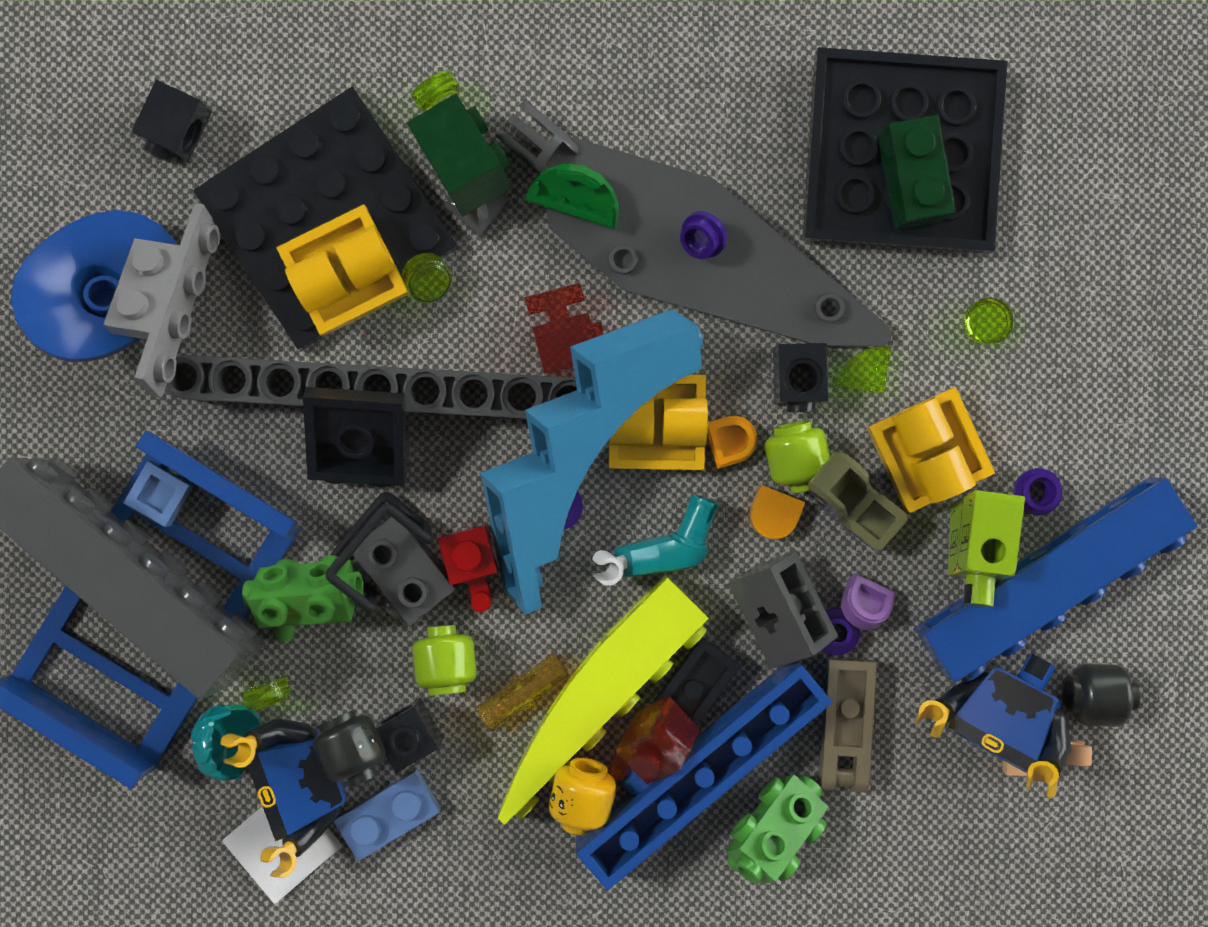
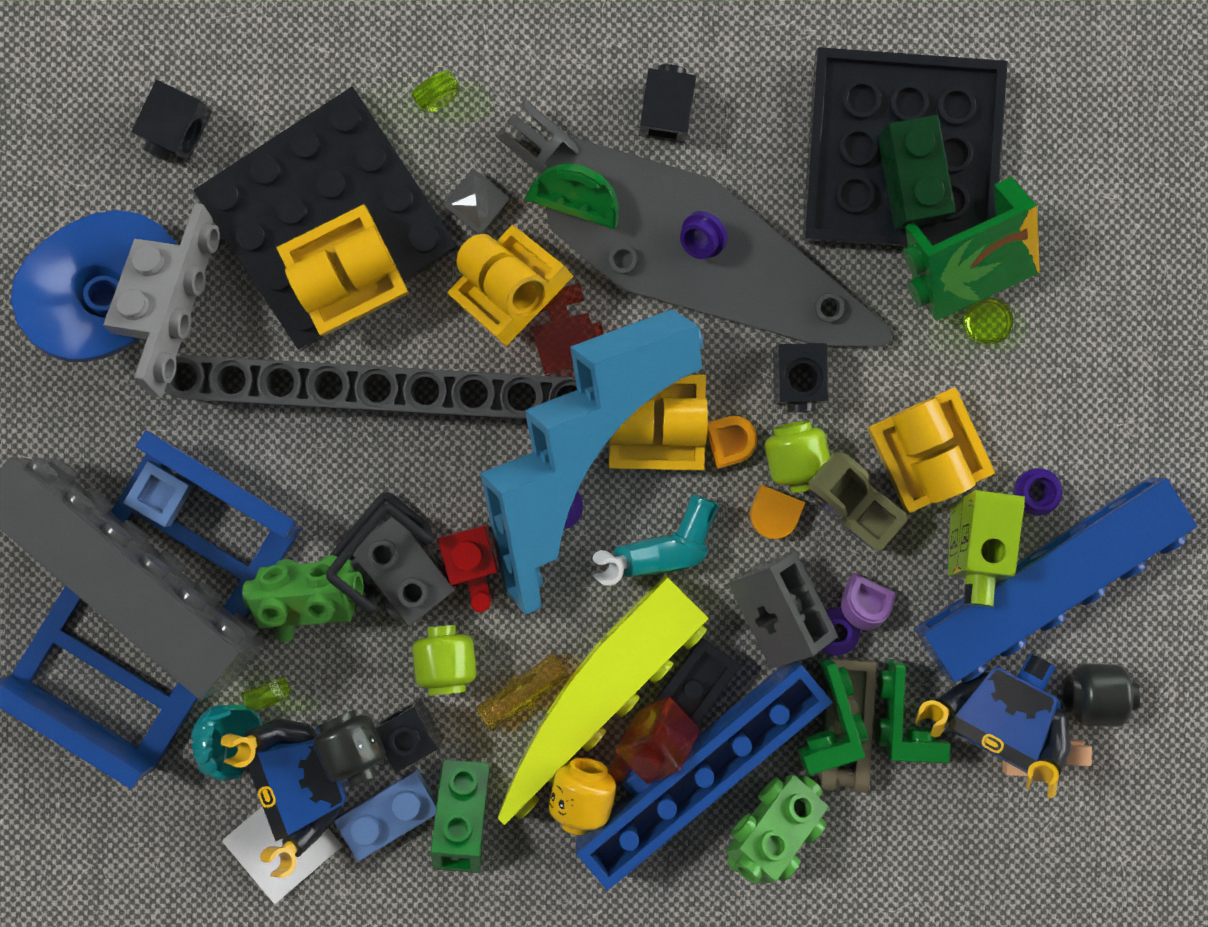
black plate [303,387,409,487] -> none
clear neon green piece [402,253,452,303] -> none
dark green brick [406,93,512,217] -> none
clear neon green tile [835,346,892,394] -> none
none -> green bracket [431,760,489,873]
none -> yellow plate [447,224,574,347]
none -> black brick [638,64,696,143]
none -> green bracket [797,658,868,776]
none -> green bracket [876,659,950,763]
none -> green panel [903,176,1040,321]

